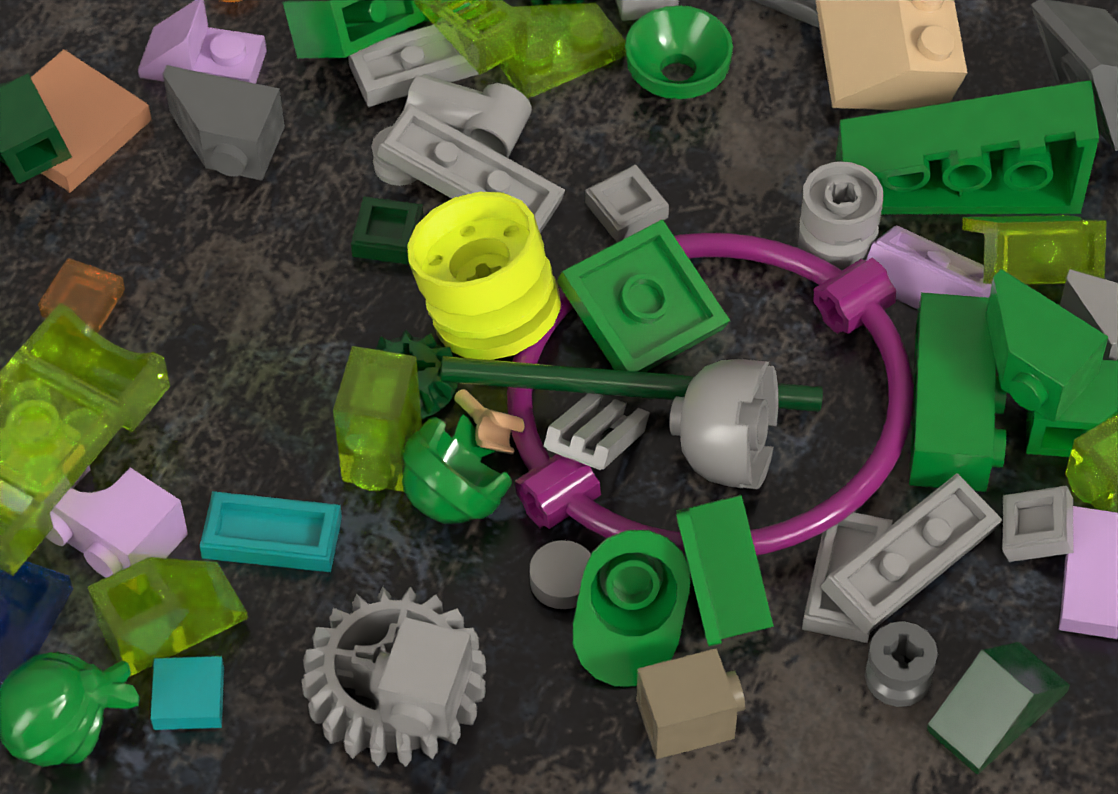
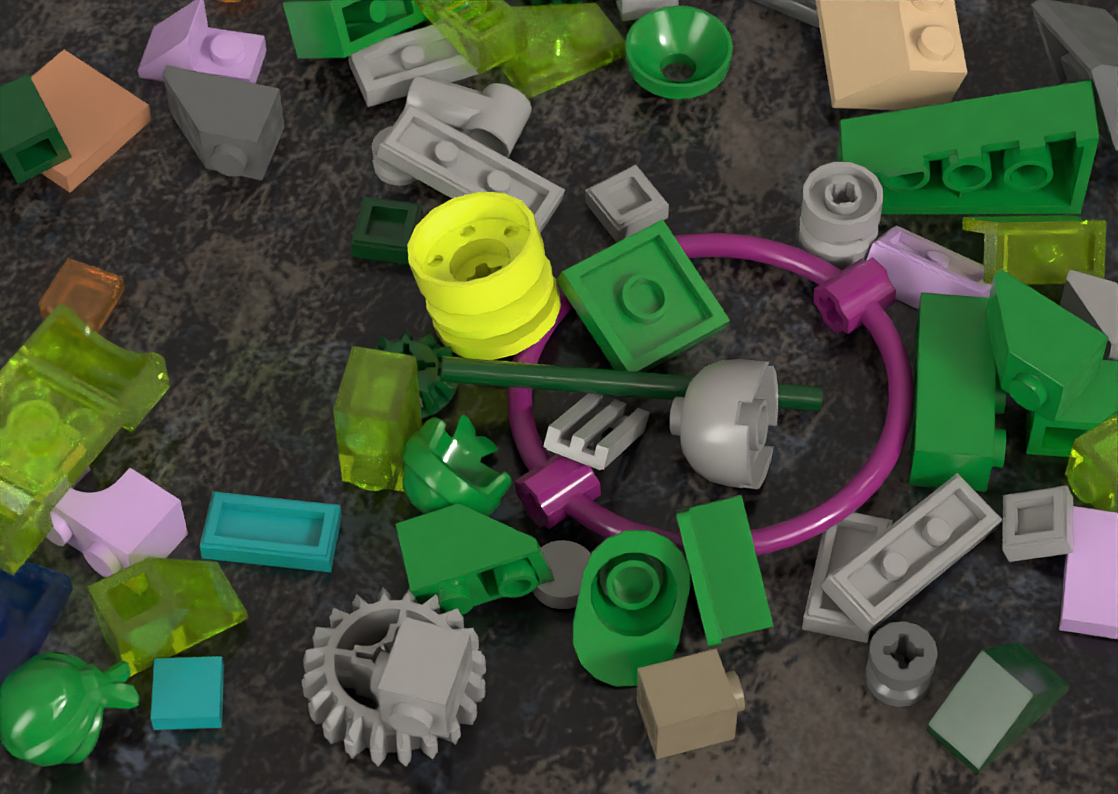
light nougat hand [455,389,525,454] -> none
none -> green slope [396,503,554,615]

